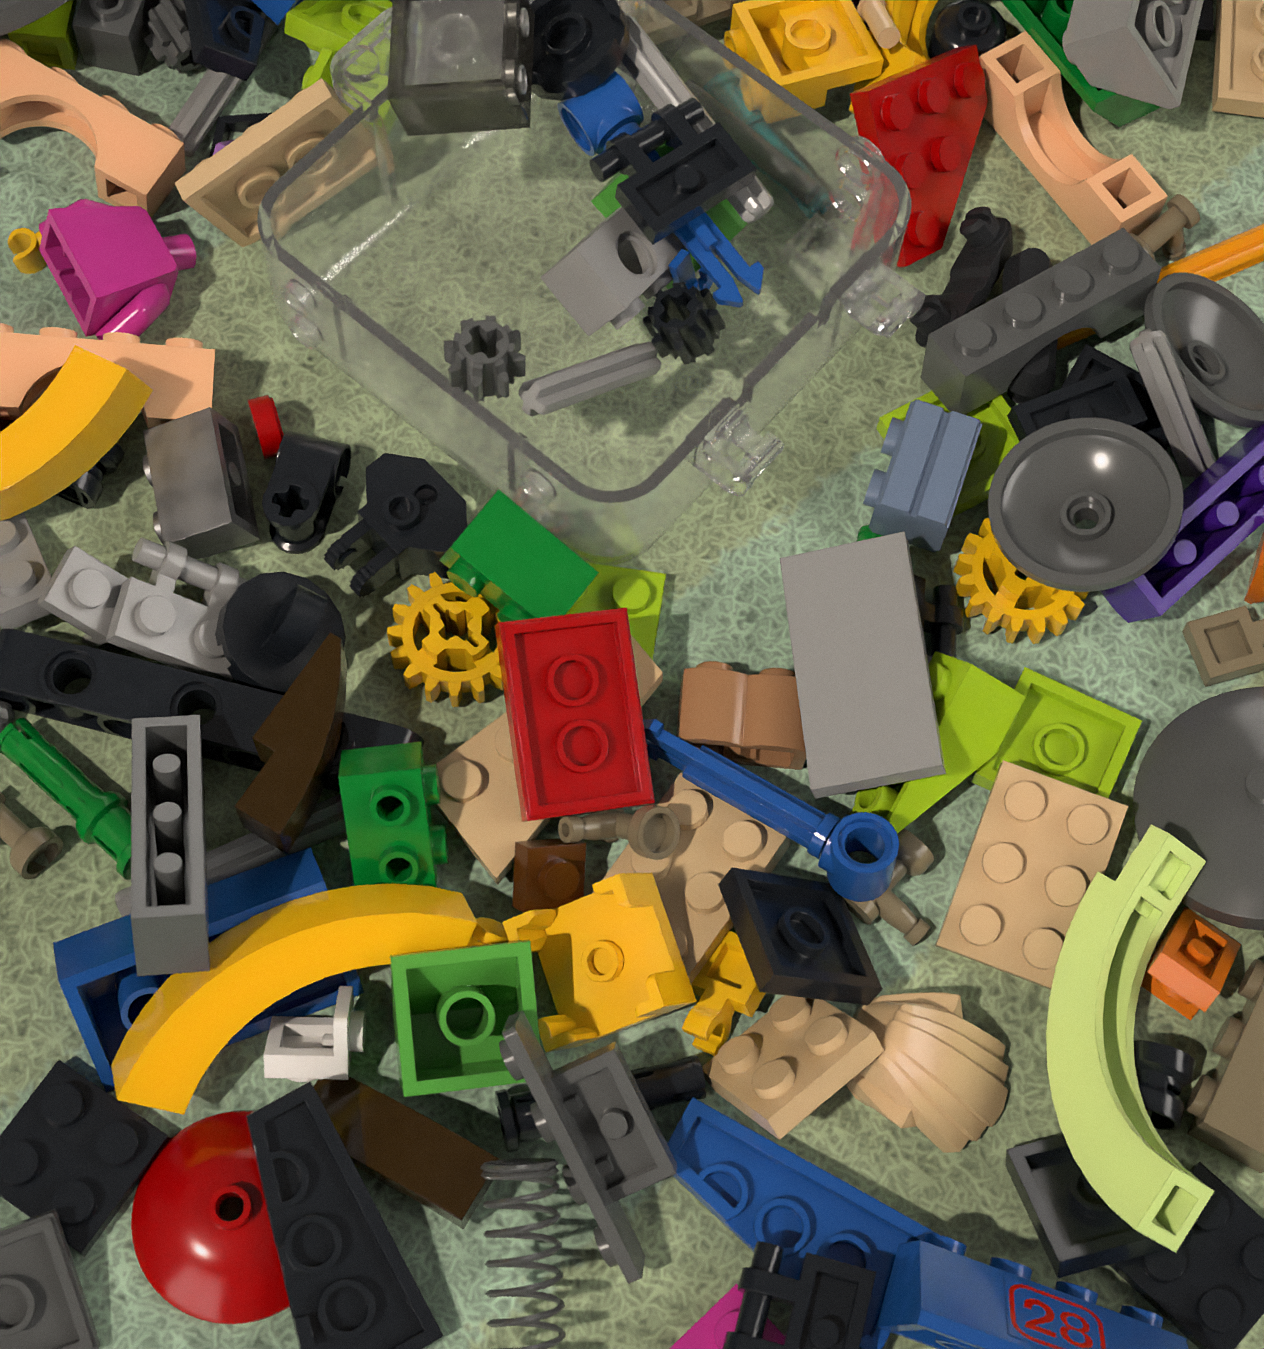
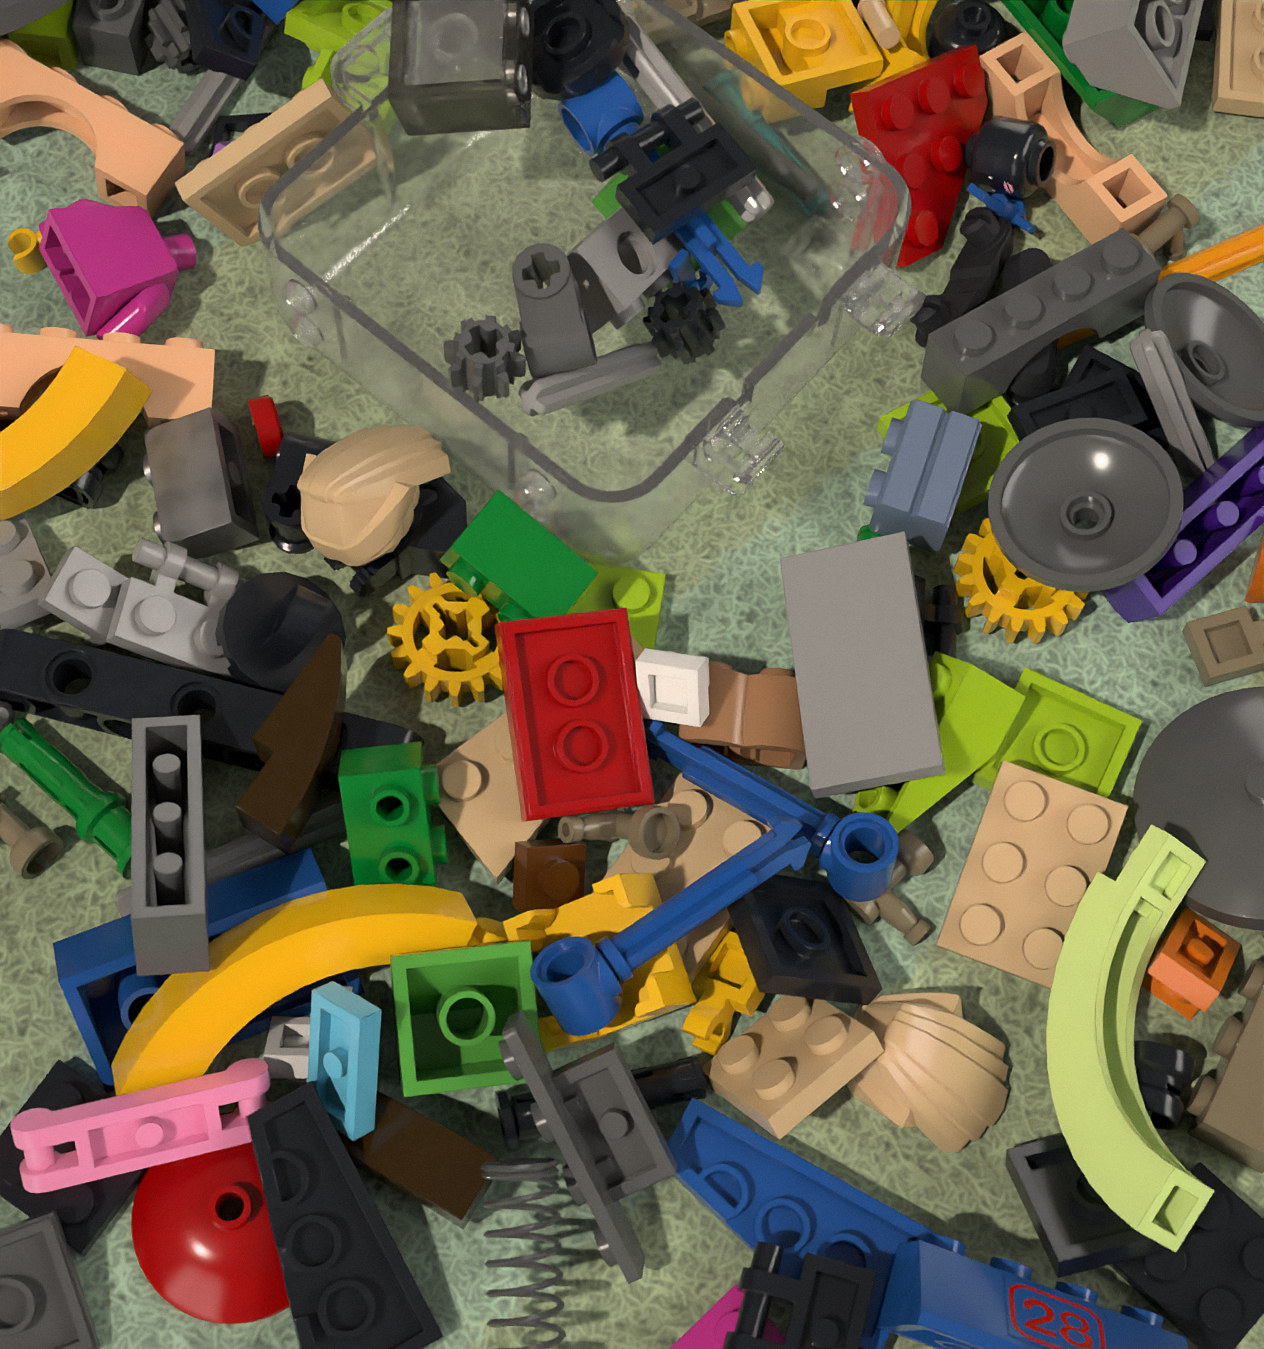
none -> bright pink plate [10,1058,271,1193]
none -> tan hair [297,424,451,566]
none -> medium azure plate [308,981,382,1141]
none -> dark grey piece [512,243,597,379]
none -> blue piece [530,816,811,1036]
none -> white tile [635,648,710,727]
none -> black head [964,116,1057,198]
none -> blue piece [966,182,1037,235]

